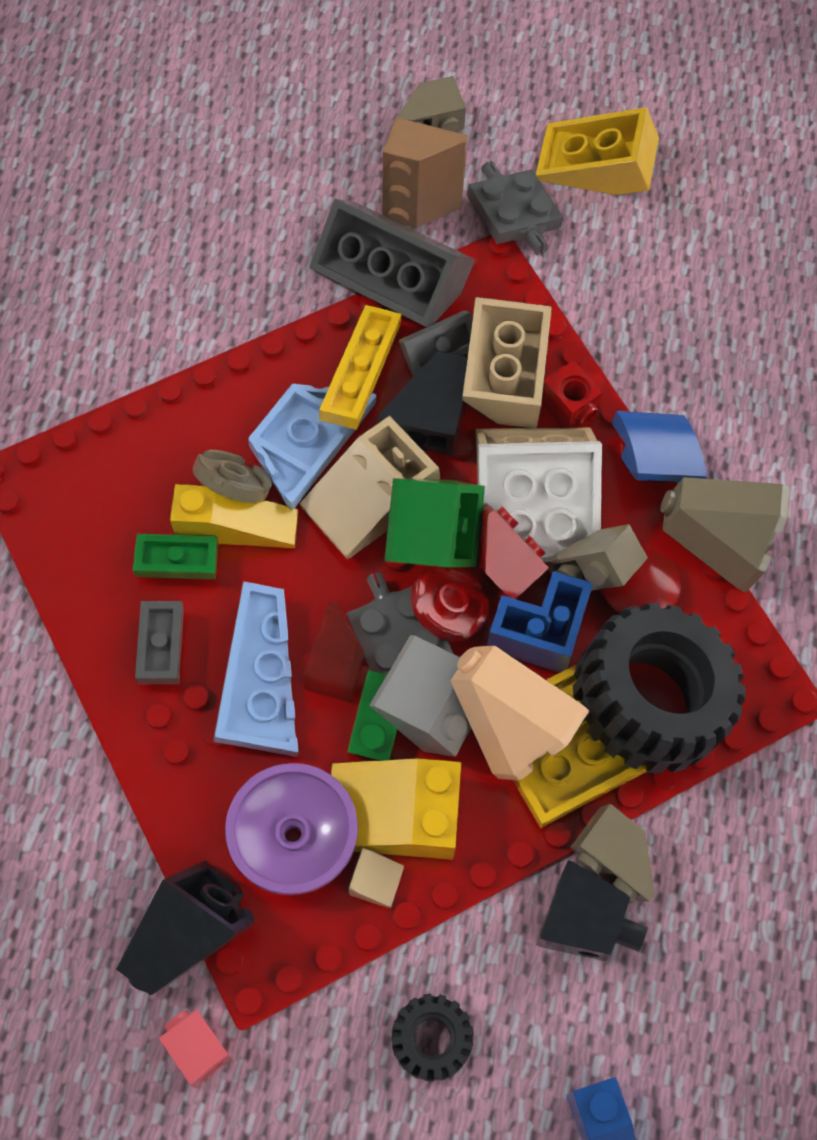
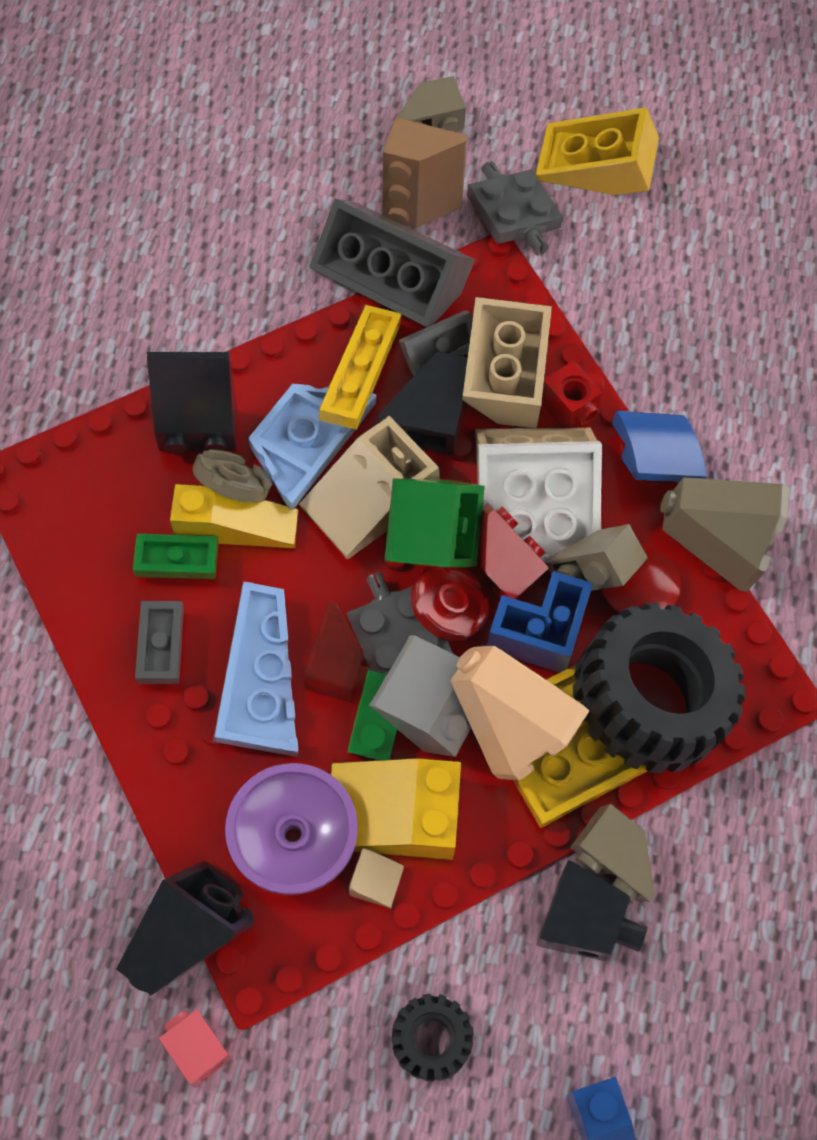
none -> black slope [147,352,237,454]

